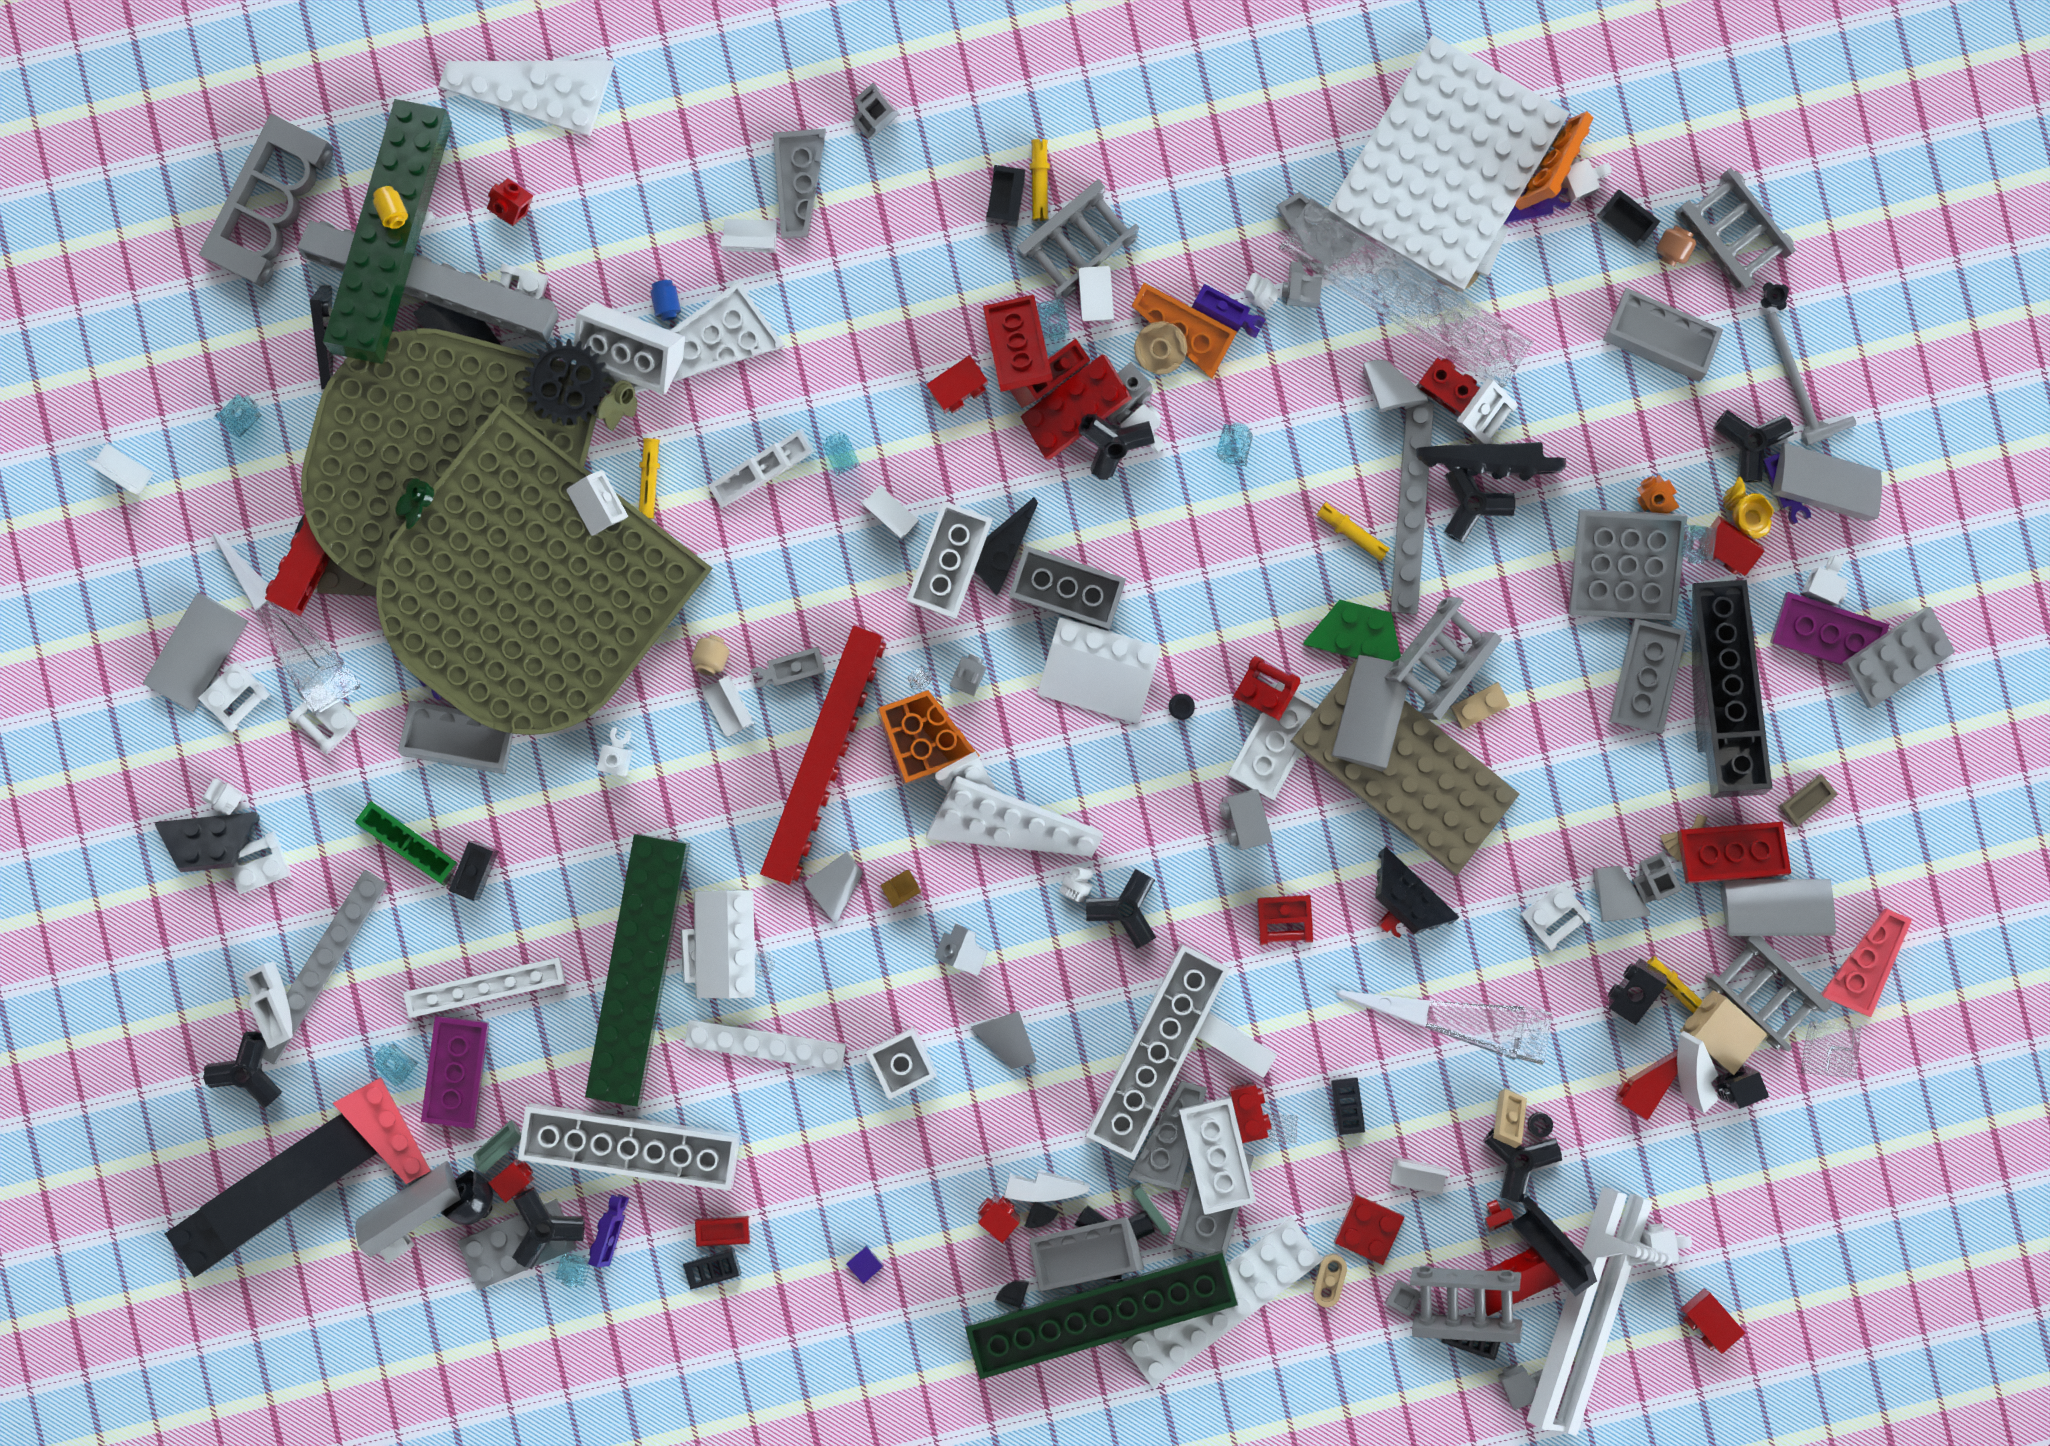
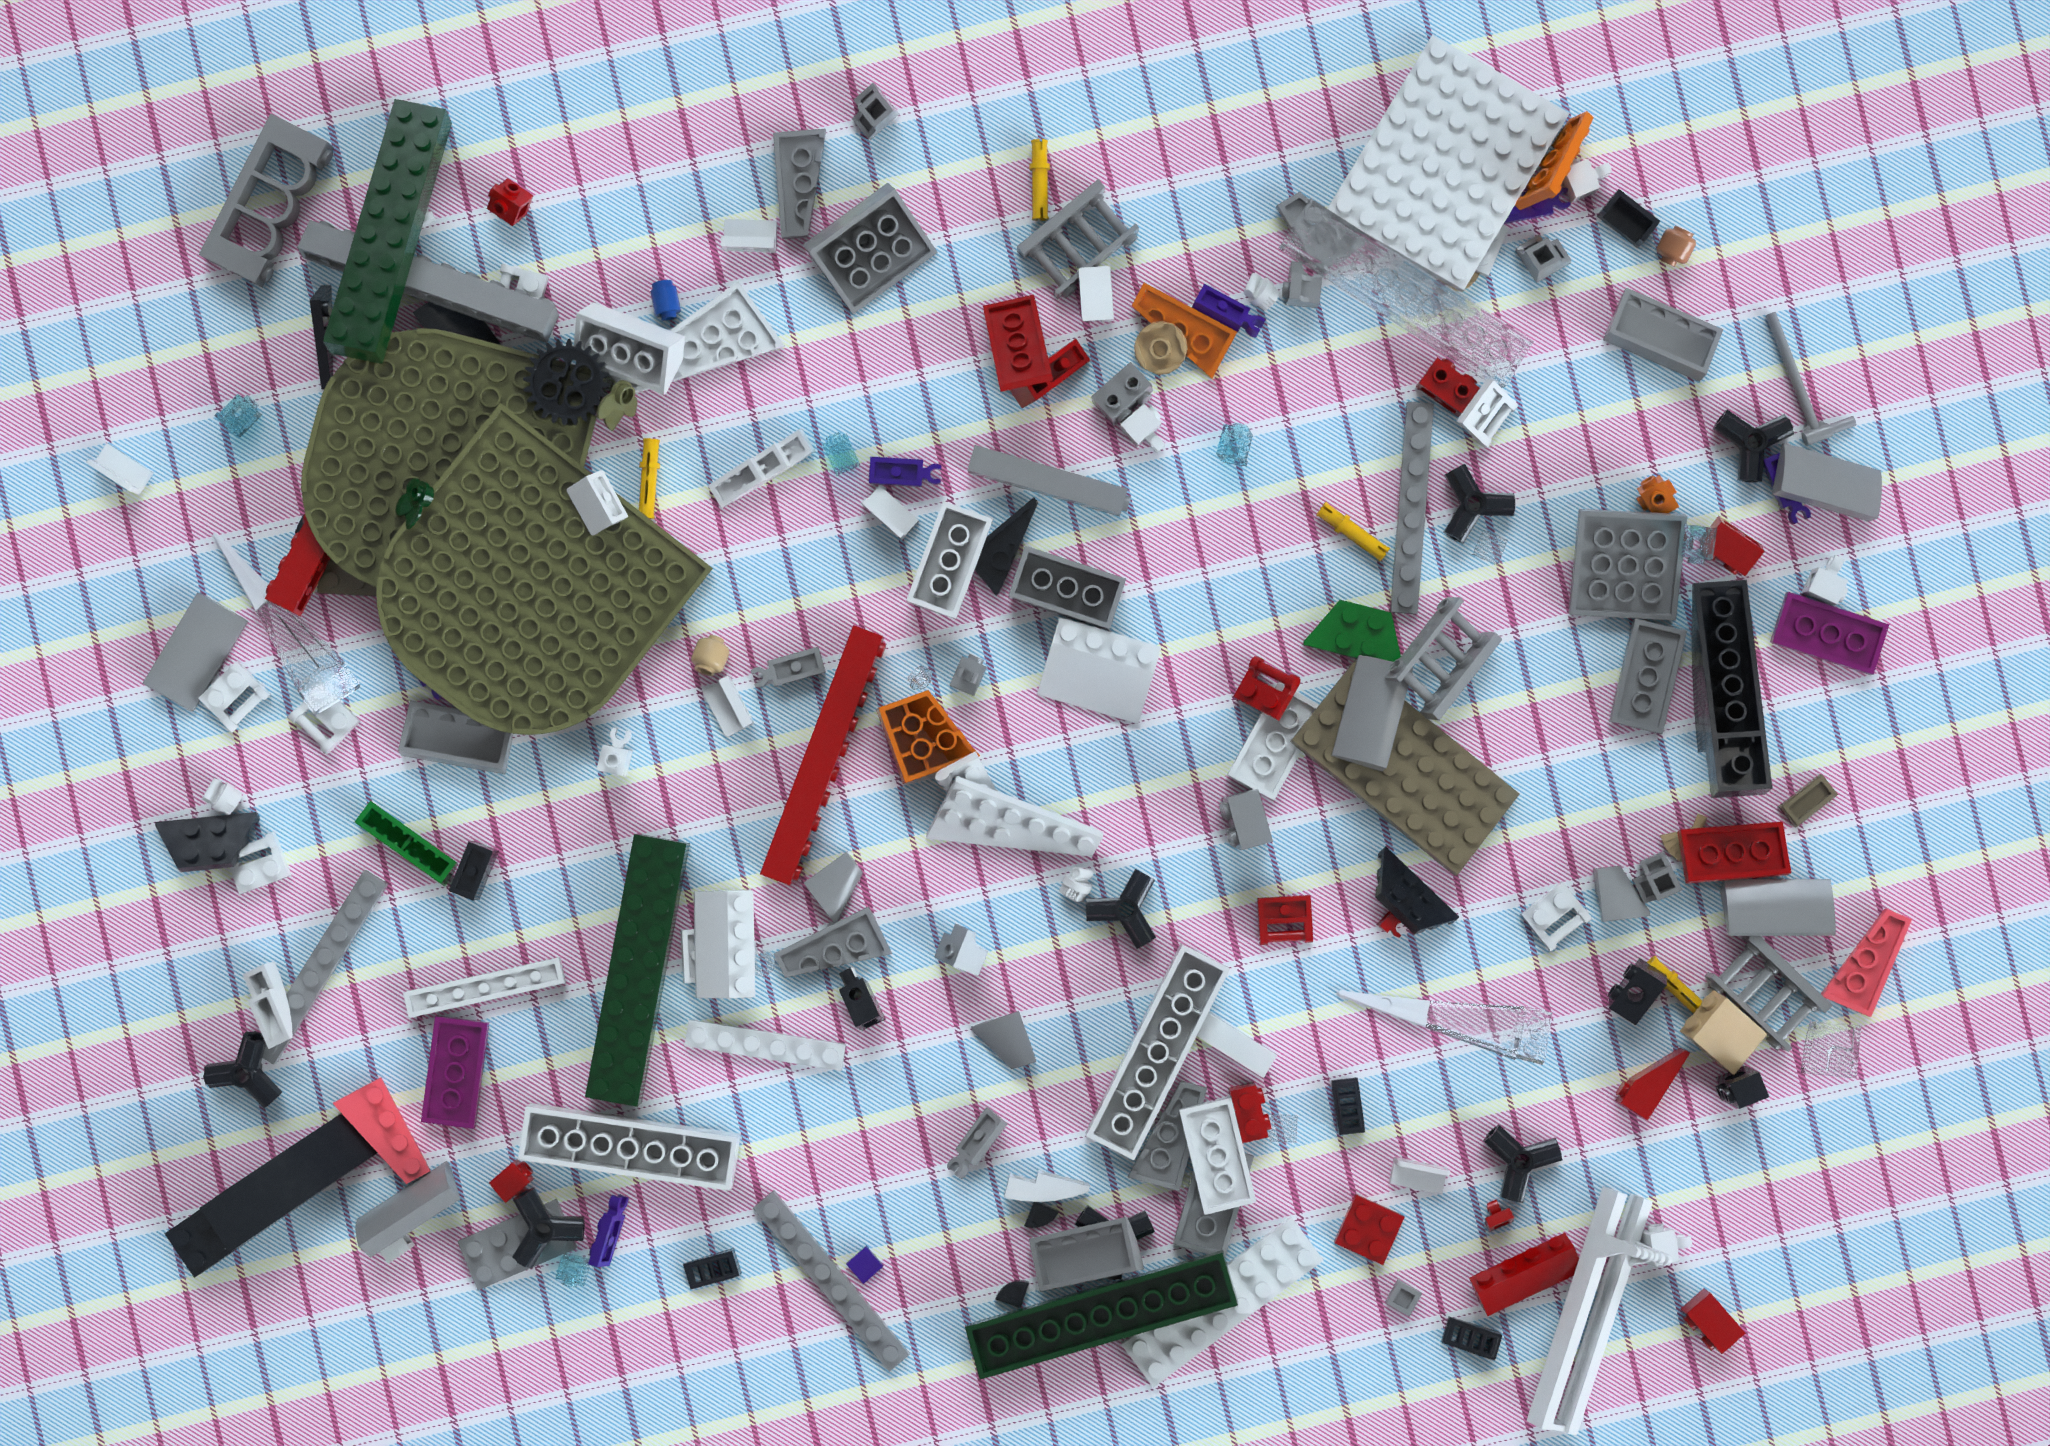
clear light blue brick [372,1044,418,1087] -> none
yellow brick [373,186,408,229] -> none
white wing [439,60,615,137] -> none
black cylinder [441,1170,493,1225] -> none
sand green tile [473,1120,521,1174] -> none
red tile [695,1216,750,1247] -> none
white brick [866,1026,938,1100] -> none
pearl gold panel [880,870,922,908] -> none
red brick [926,355,988,414] -> none
red brick [977,1195,1020,1244] -> none
black panel [986,165,1025,227] -> none
red plate [1020,354,1132,460] -> none
clear light blue brick [1037,298,1070,341] -> none
black piece [1078,413,1155,480] -> none
sand green tile [1132,1183,1172,1235] -> none
black plate [1168,693,1195,720] -> none
tan plate [1313,1253,1347,1308] -> none
light grey slope [1363,360,1428,413] -> none
light grey fence [1410,1266,1523,1343] -> none
black animal [1416,442,1566,481] -> none
tan plate [1450,682,1511,730] -> none
tan plate [1493,1088,1527,1148] -> none
light grey brick [1498,1364,1543,1410] -> none
black fence [1511,1196,1598,1297] -> none
black bush [1527,1112,1553,1137] -> none
light grey fence [1675,167,1797,294] -> none
white slope [1677,1031,1719,1113] -> none
yellow hair [1723,476,1774,539] -> none
black plate [1760,282,1789,311] -> none
light grey plate [1843,607,1955,708] -> none
none -> light grey plate [753,1190,910,1372]
none -> light grey wing [774,906,893,978]
none -> light grey slope [803,183,938,314]
none -> black torso [839,967,886,1031]
none -> dark purple plate [869,456,942,487]
none -> light grey plate [947,1107,1008,1179]
none -> light grey brick [967,445,1131,517]
none -> clear tile [1472,530,1508,565]
none -> light grey brick [1516,235,1571,283]

